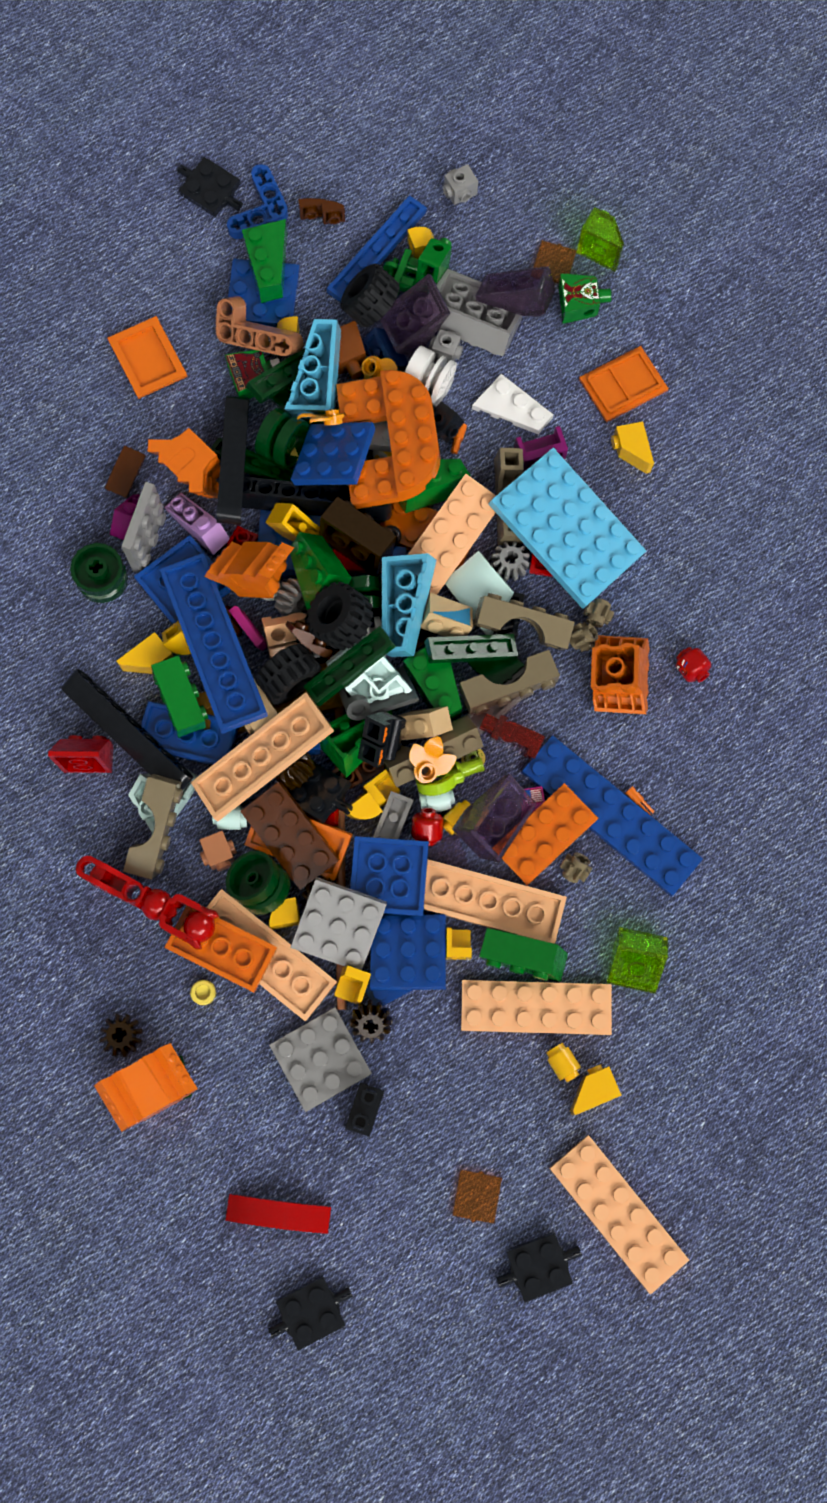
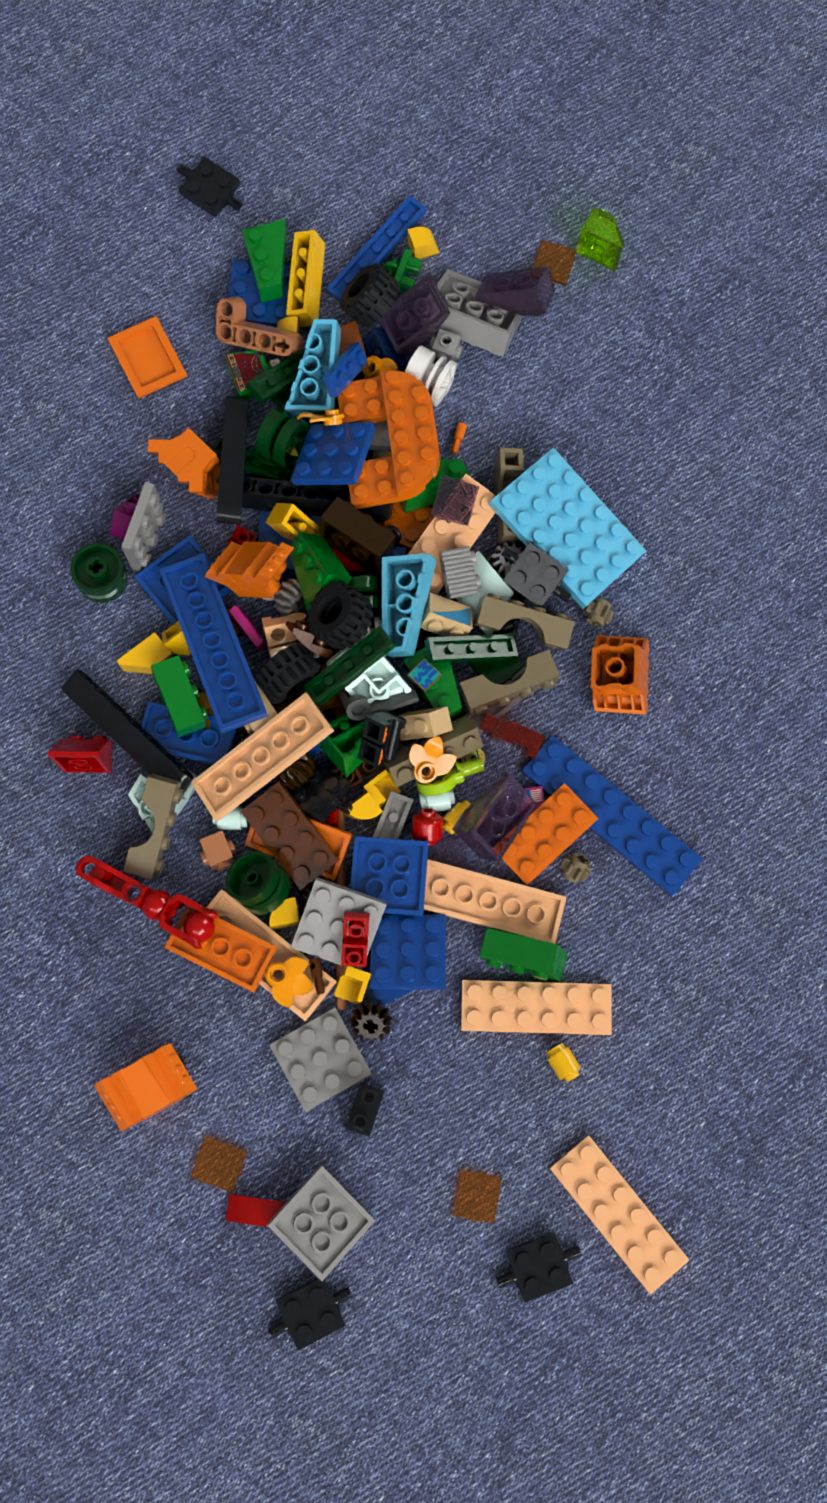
dark brown gear [99,1014,143,1057] -> none
reddish brown slope [105,446,146,498] -> none
lavender slope [164,493,230,555] -> none
light yellow tile [190,980,216,1006] -> none
blue beam [227,164,288,239] -> none
reddish brown slope [298,198,345,225] -> none
green torso [415,238,452,294] -> none
black brick [434,401,465,443] -> none
light grey brick [442,164,478,205] -> none
yellow panel [446,927,472,960] -> none
white wing [472,374,553,434] -> none
magenta panel [514,426,568,470] -> none
green torso [558,274,611,324] -> none
dark tan gear [570,622,598,652] -> none
yellow slope [570,1064,622,1115] -> none
orange piece [579,346,669,423] -> none
clear neon green slope [607,927,668,994] -> none
yellow slope [611,422,654,473] -> none
orange pin [625,786,654,816] -> none
red head [676,647,711,683] -> none
none -> clear orange piece [191,1136,248,1193]
none -> light orange plate [265,957,313,1008]
none -> light grey plate [266,1165,375,1281]
none -> yellow brick [286,230,325,327]
none -> reddish brown pin [309,958,325,994]
none -> blue plate [322,342,367,397]
none -> red slope [341,912,370,967]
none -> tile [407,658,442,693]
none -> piece [430,475,479,527]
none -> light grey brick [438,546,481,599]
none -> black plate [501,541,572,608]

